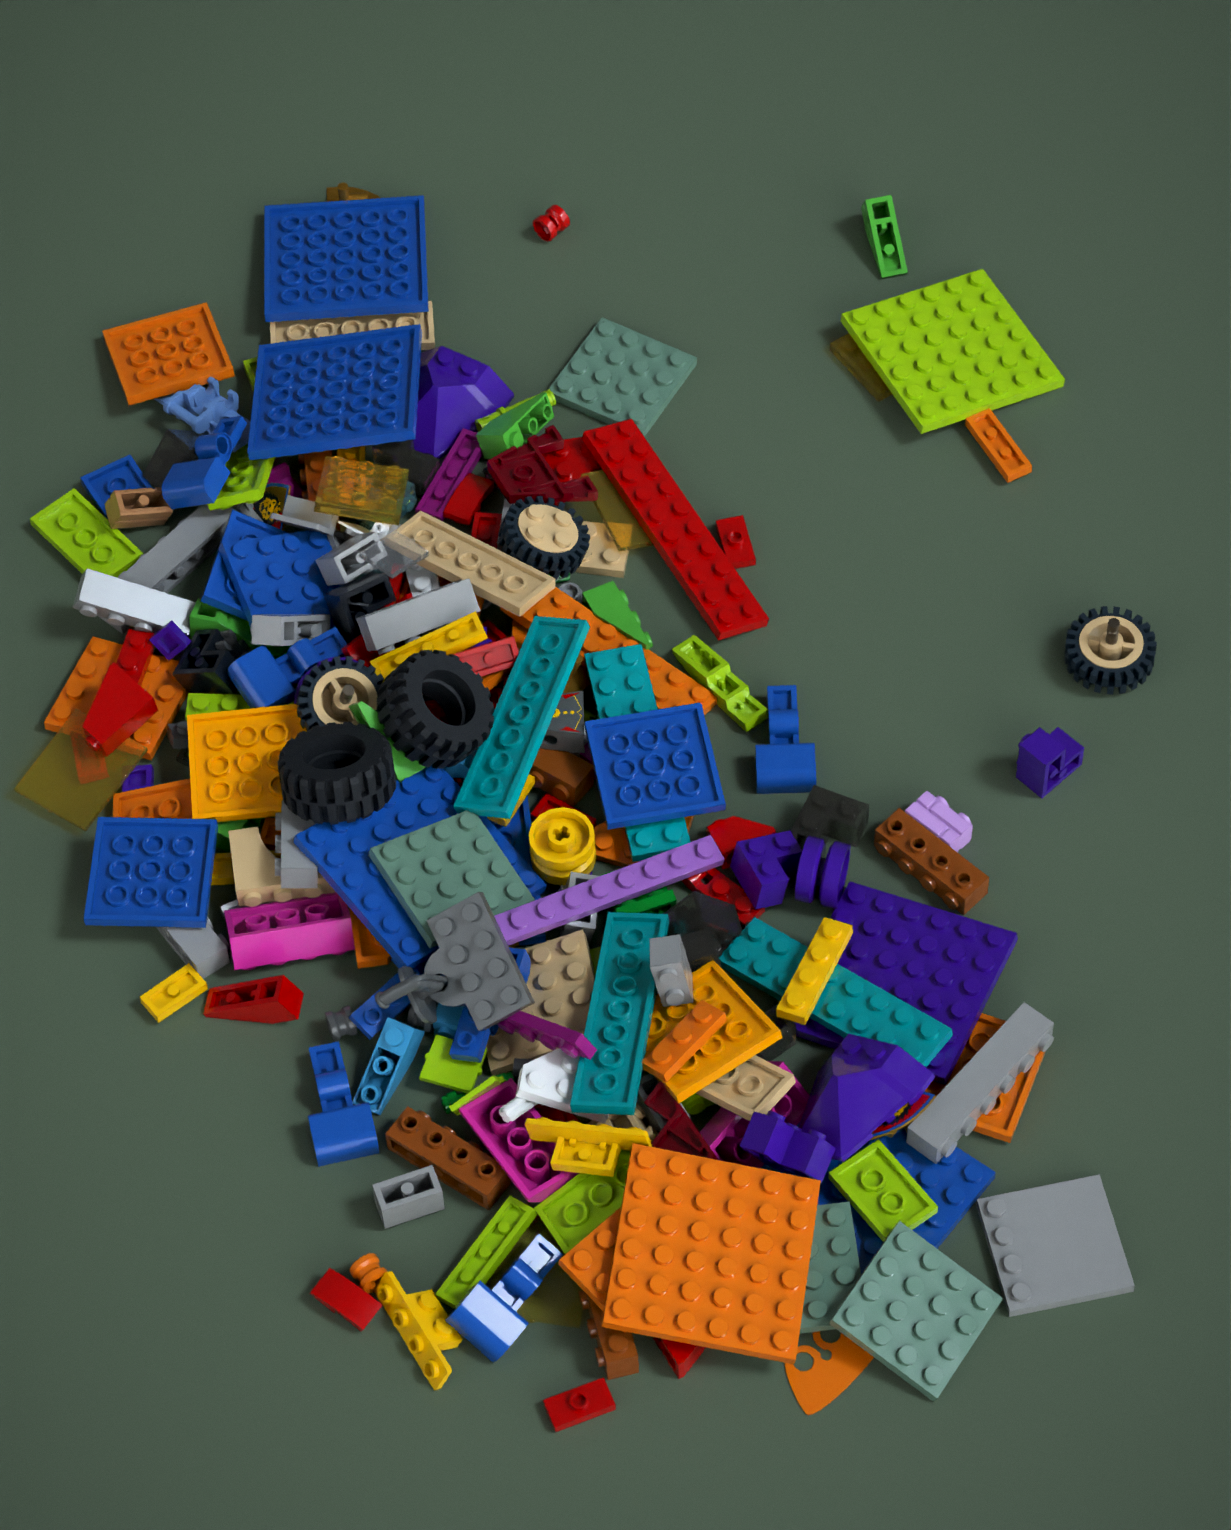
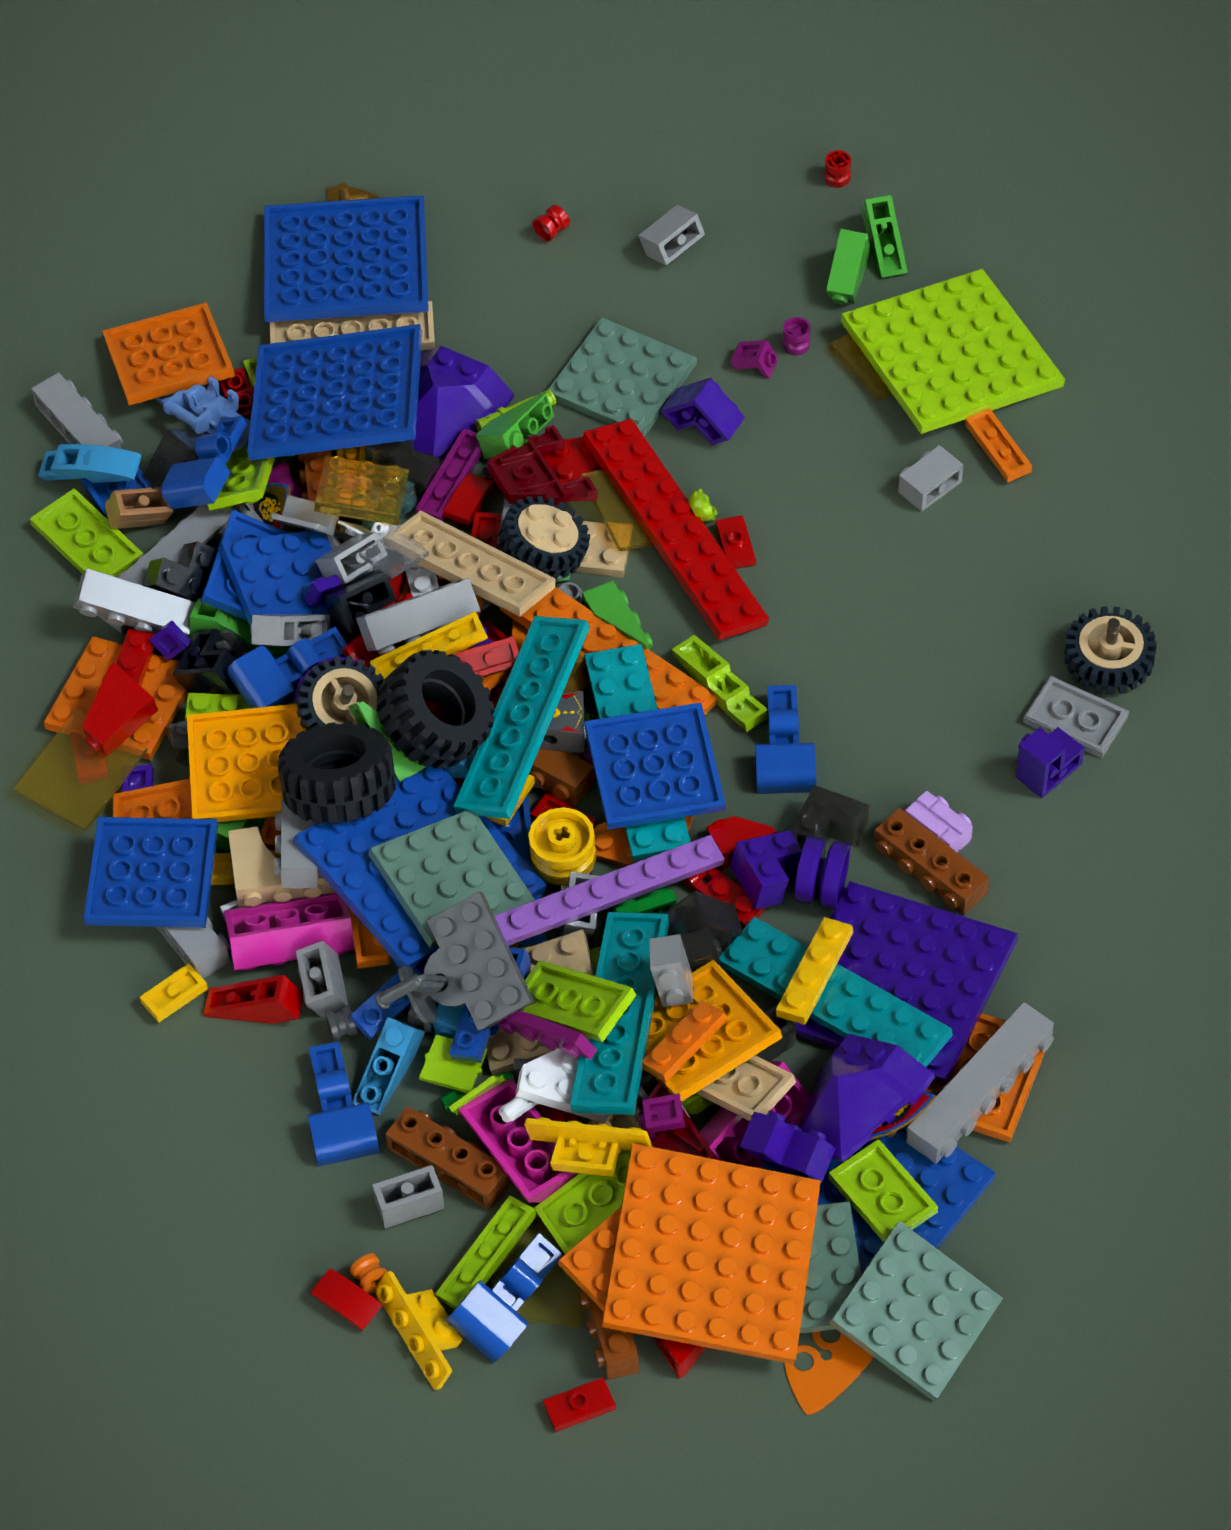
light grey plate [976,1174,1135,1317] -> none
none -> light grey brick [31,372,123,449]
none -> dark azure slope [38,444,142,483]
none -> black brick [142,541,218,602]
none -> red slope [218,368,254,418]
none -> light grey brick [296,941,349,1017]
none -> dark purple plate [304,575,342,607]
none -> lime plate [521,960,636,1042]
none -> light grey brick [638,205,705,266]
none -> magenta bracket [638,1093,685,1141]
none -> dark purple brick [661,378,745,445]
none -> lime plate [688,488,718,522]
none -> magenta bracket [730,340,778,378]
none -> magenta wheel [783,317,810,356]
none -> red wheel [825,150,851,188]
none -> bright green slope [826,229,871,305]
none -> light grey brick [898,445,963,512]
none -> light grey tile [1023,676,1129,759]

